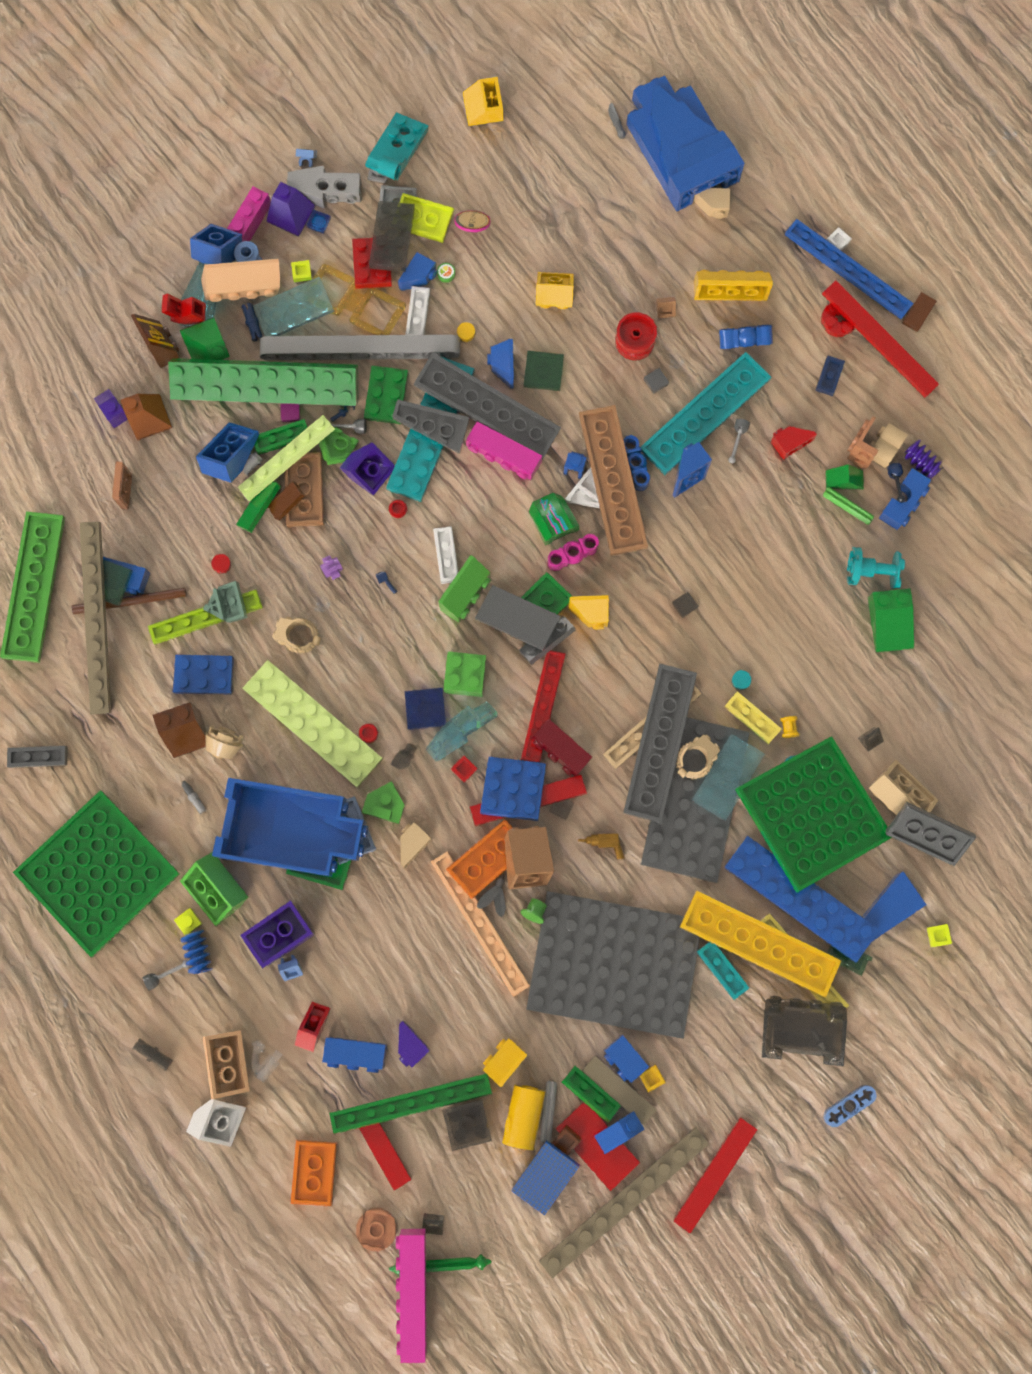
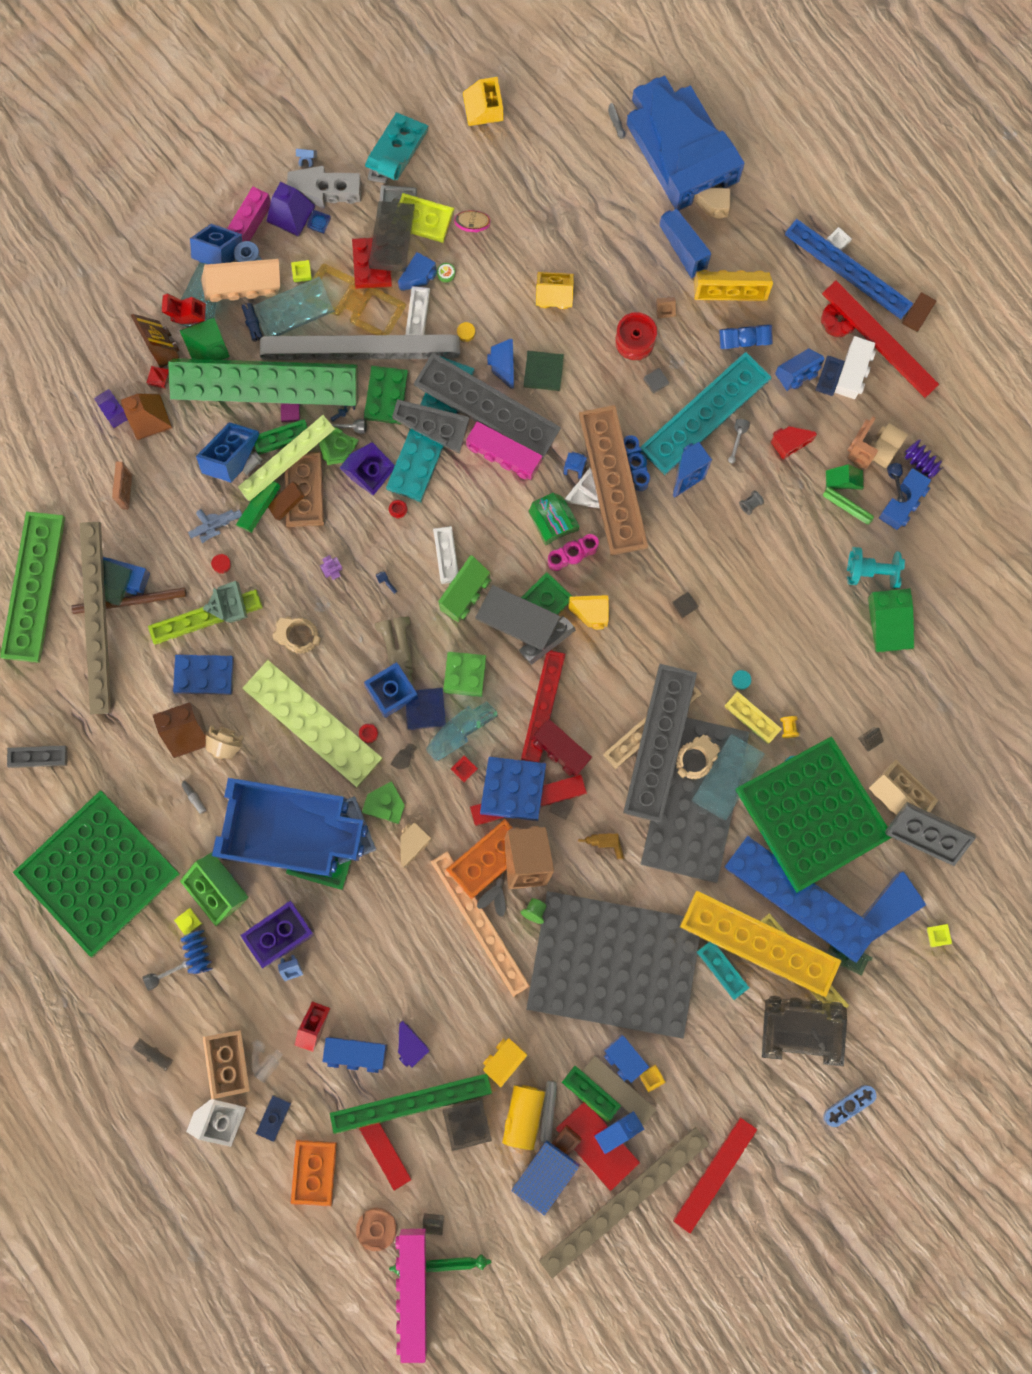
none -> red tile [146,366,169,389]
none -> sand blue piece [188,509,242,544]
none -> dark blue plate [256,1095,292,1142]
none -> blue slope [364,662,417,718]
none -> dark tan piece [375,617,413,682]
none -> blue slope [659,209,711,278]
none -> dark grey bush [739,490,764,515]
none -> blue slope [775,348,825,391]
none -> white brick [834,336,876,399]

